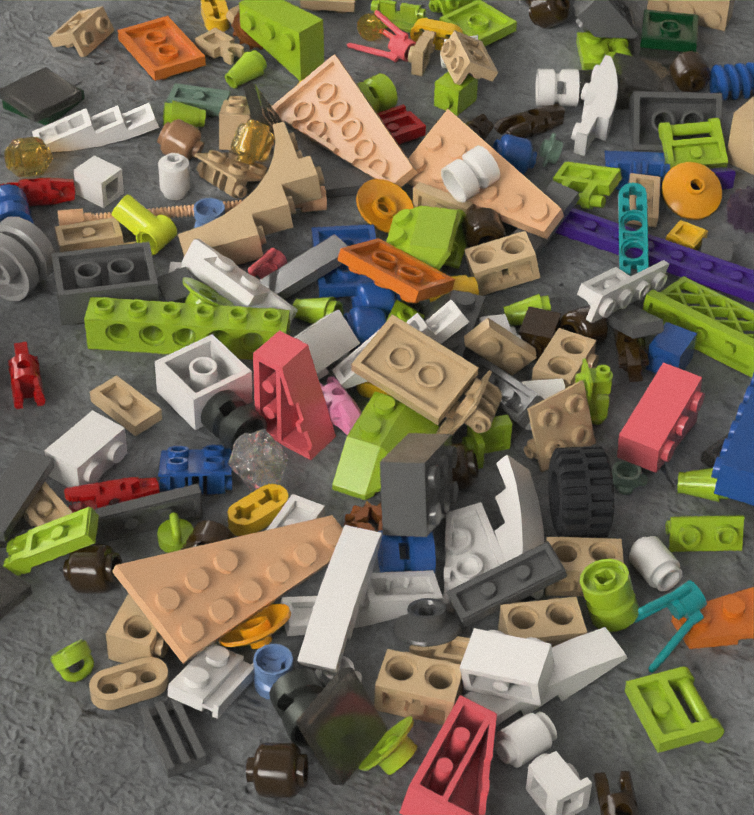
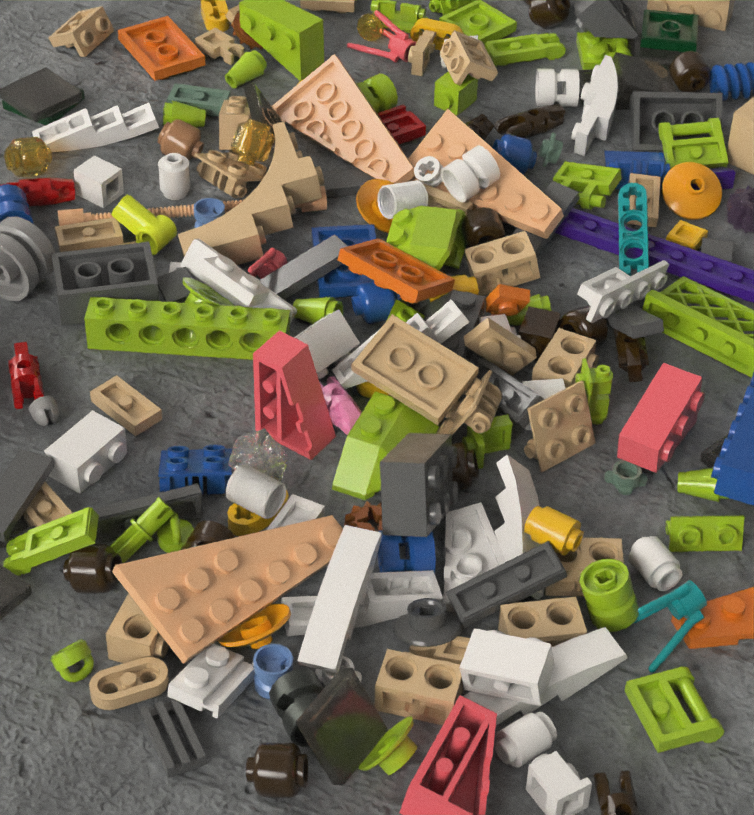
red hinge [64,477,160,513] -> none
white brick [155,334,253,430] -> none
pearl dark grey wheel [201,390,267,455] -> none
blue head [343,306,387,349] -> none
black tyre [548,446,614,538] -> none
blue brick [646,322,697,374] -> none
none -> light grey hinge [29,396,60,426]
none -> lime axle [111,497,176,563]
none -> white piece [226,464,286,519]
none -> white piece [377,180,428,219]
none -> white bush [414,156,444,187]
none -> lime hinge [485,33,566,66]
none -> orange plate [486,284,530,316]
none -> yellow brick [524,506,584,556]

